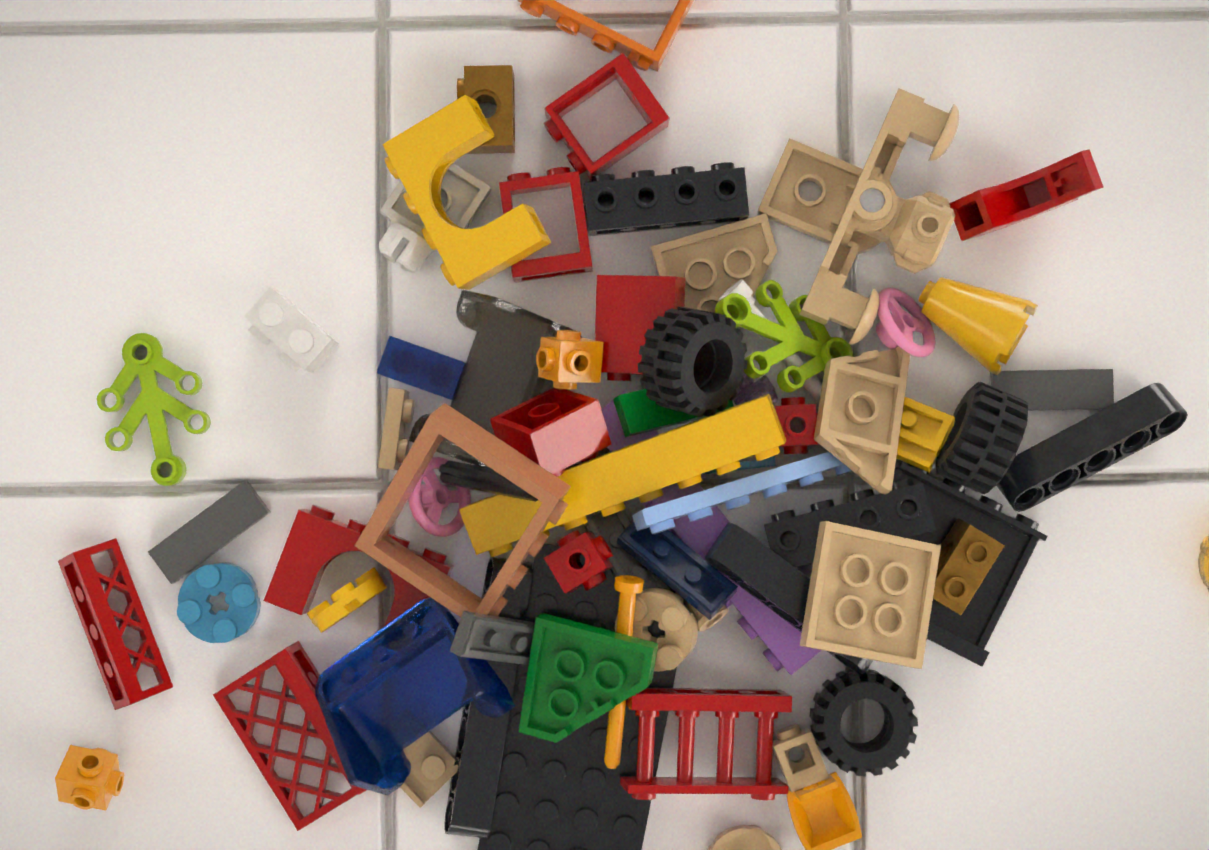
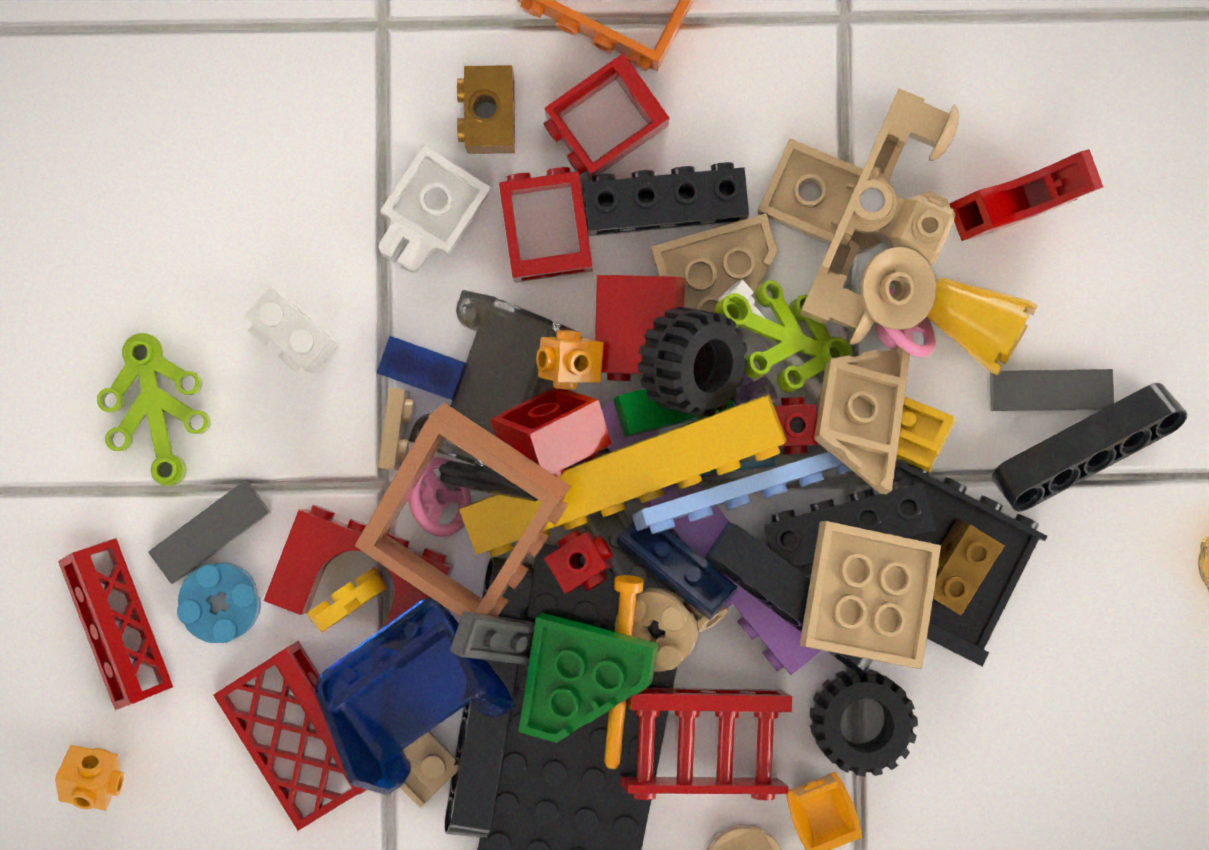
yellow arch [382,95,551,290] -> none
tan brick [772,724,829,793] -> none
black tyre [936,381,1028,495] -> none
none -> tan dish [861,247,936,330]

